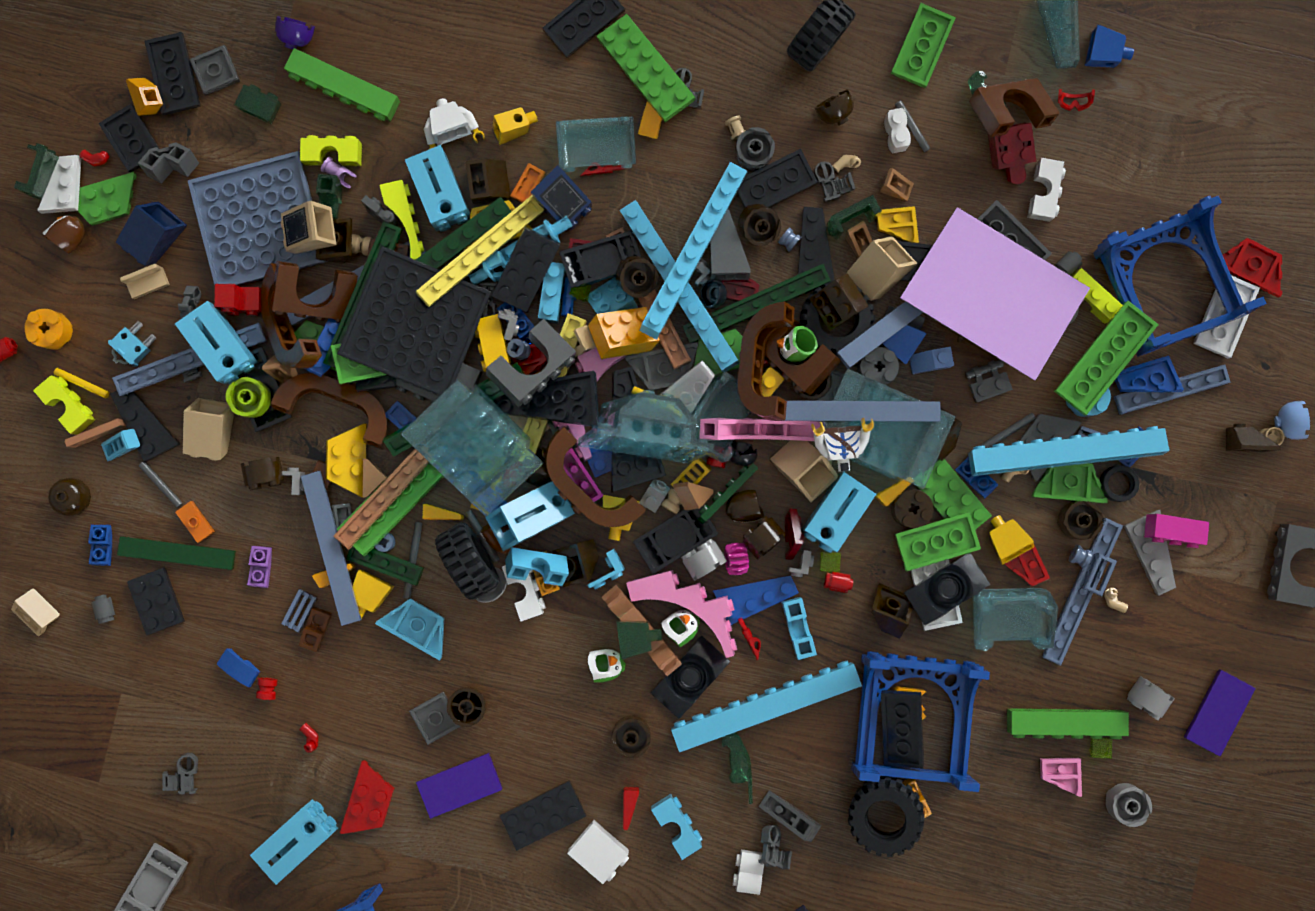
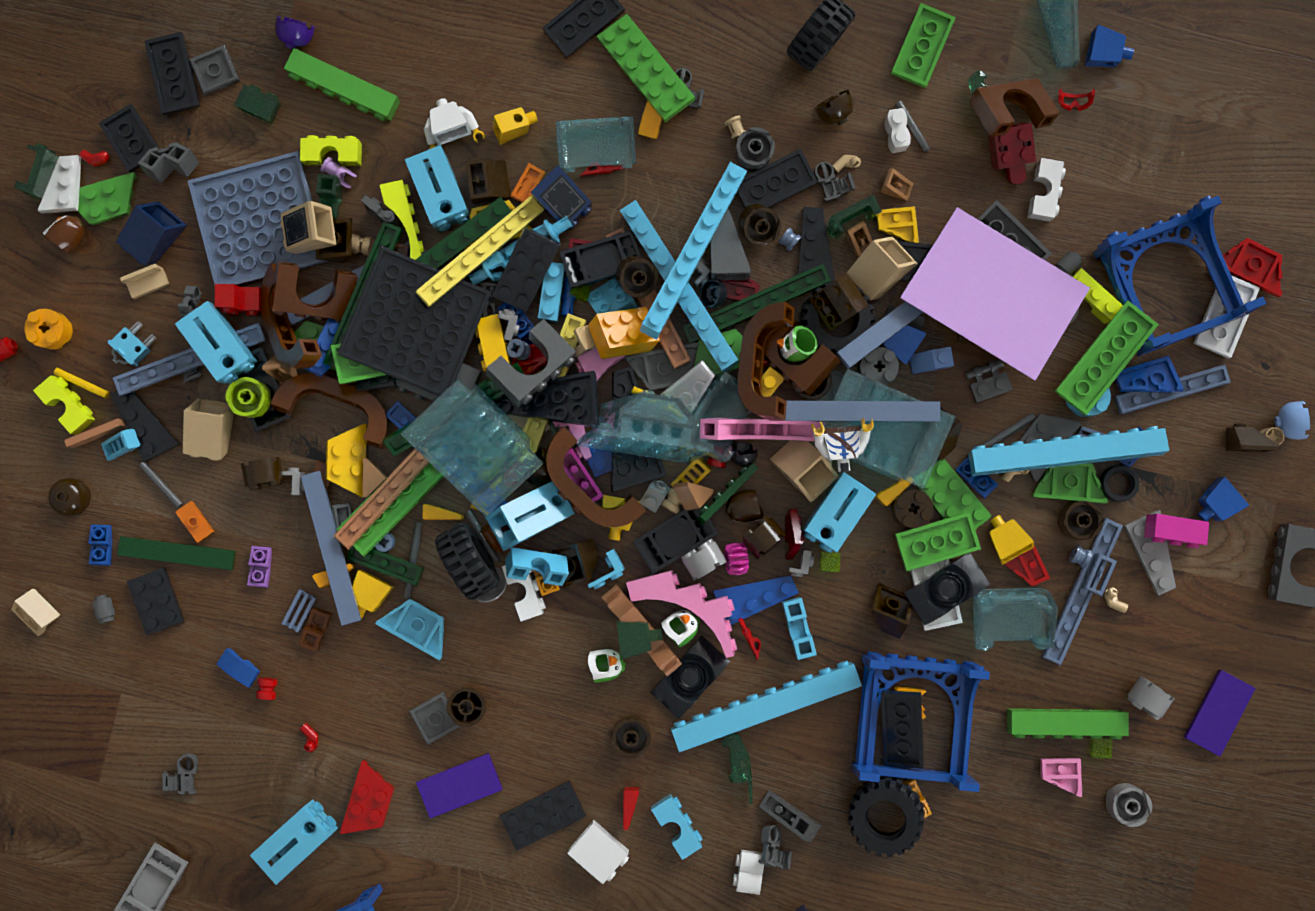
light orange slope [126,78,163,116] -> none
red brick [824,571,853,594] -> none
none -> blue torso [1197,477,1249,522]

